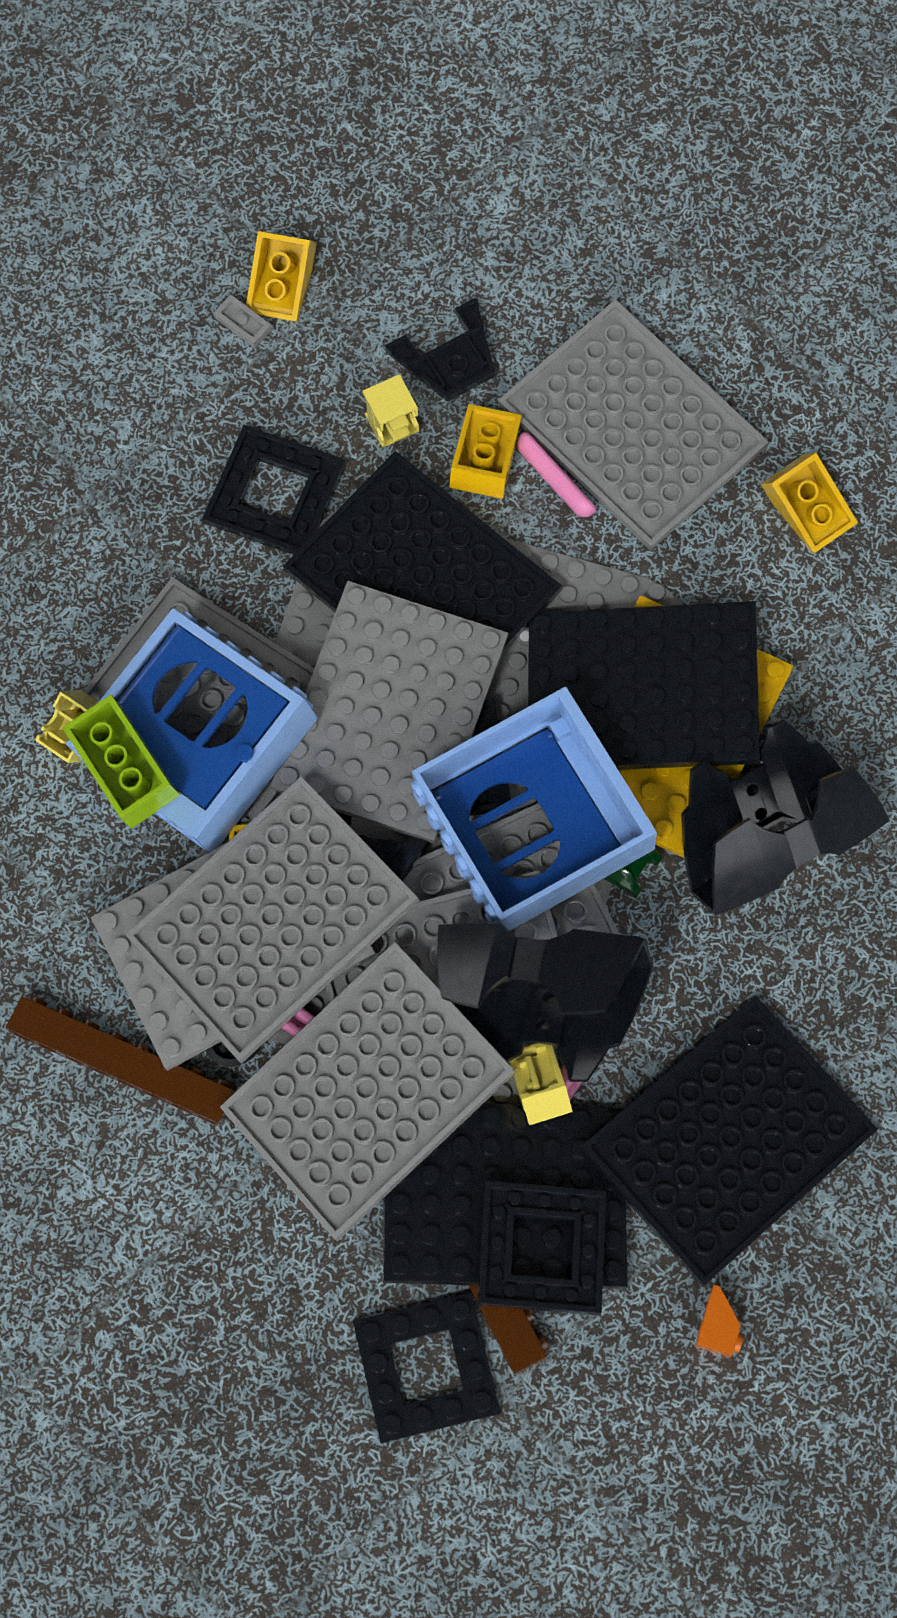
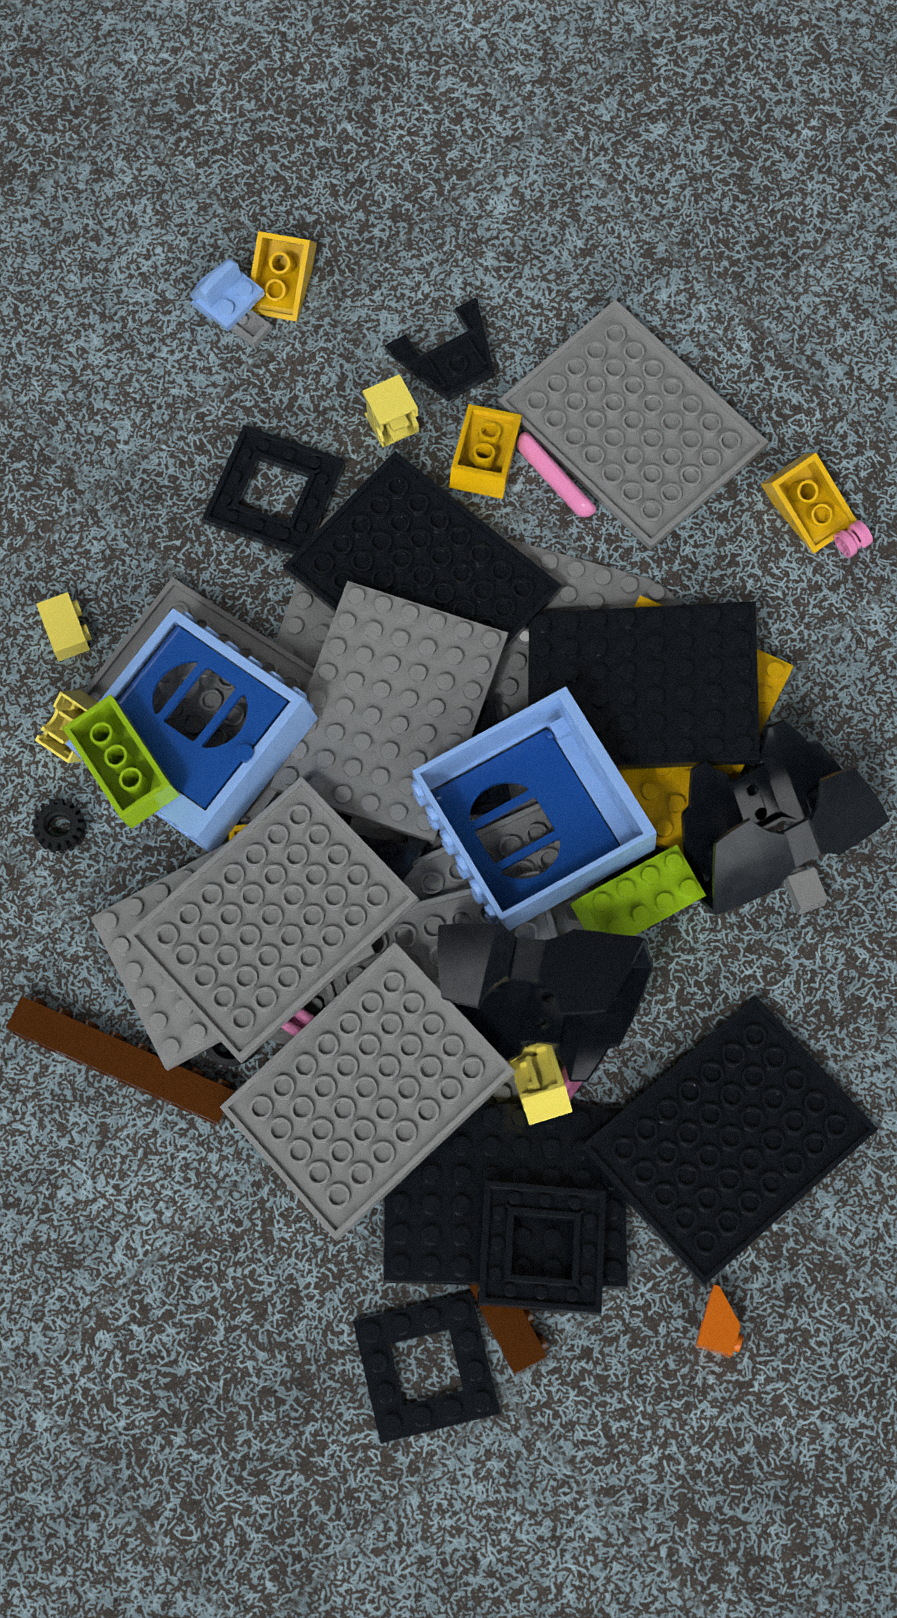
none -> black tyre [32,798,87,854]
none -> light yellow brick [36,592,92,662]
none -> light blue piece [190,259,265,332]
none -> lime brick [570,844,706,936]
none -> light grey brick [784,867,828,915]
none -> bright pink wheel [834,520,873,558]

